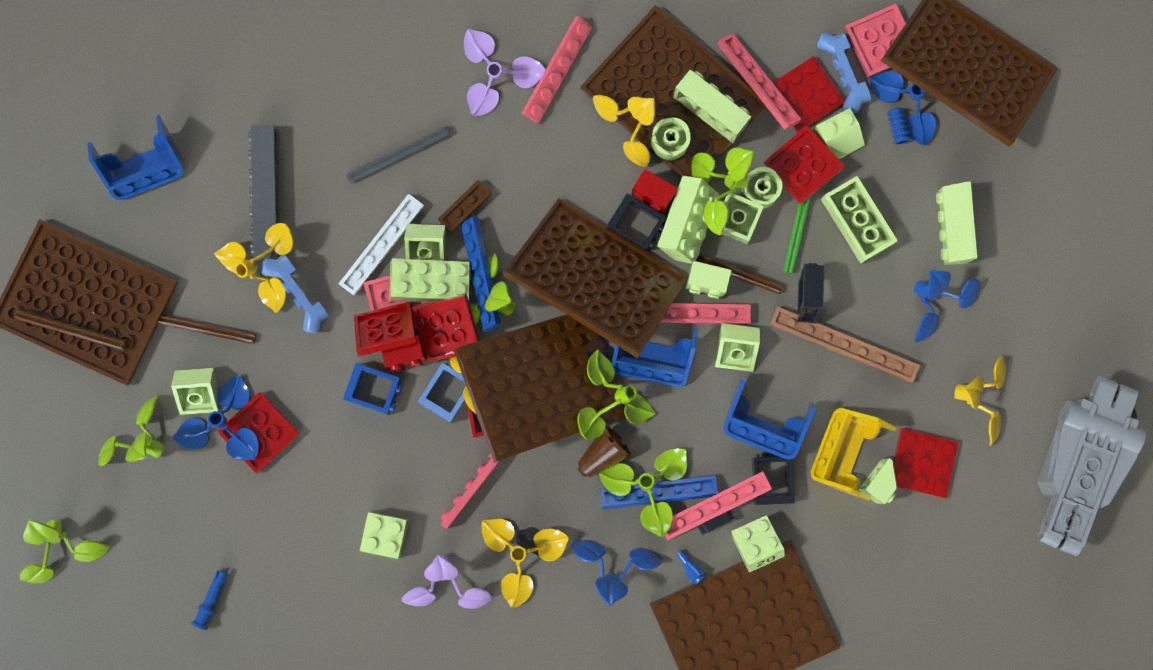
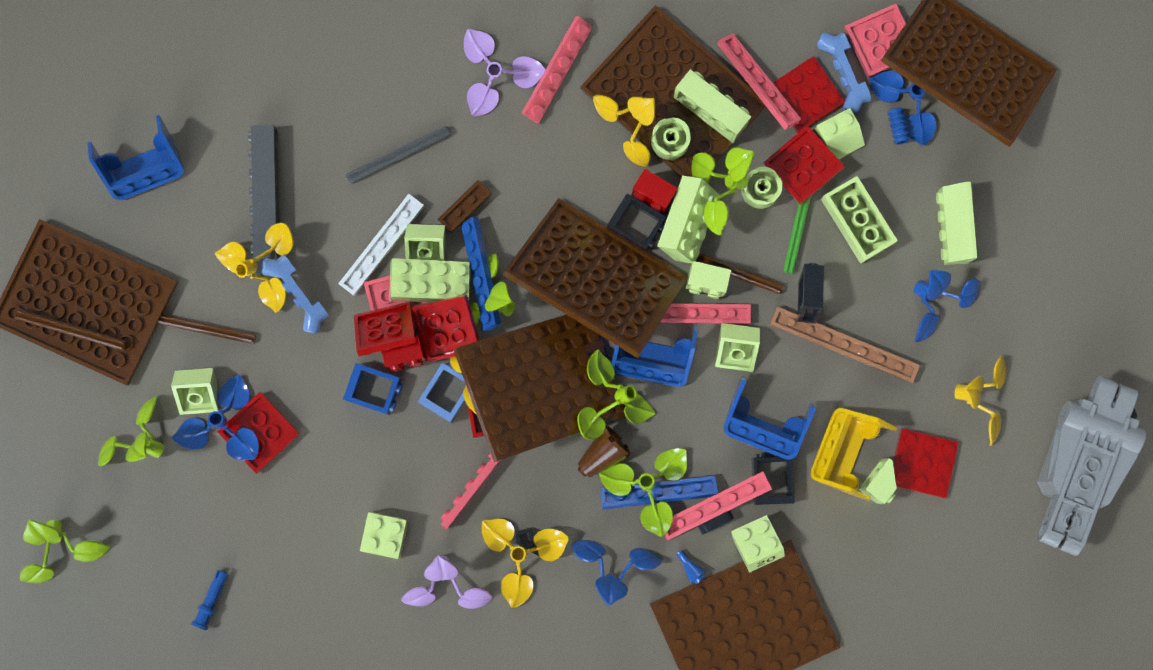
yellowish green brick [722,193,764,244] -> none

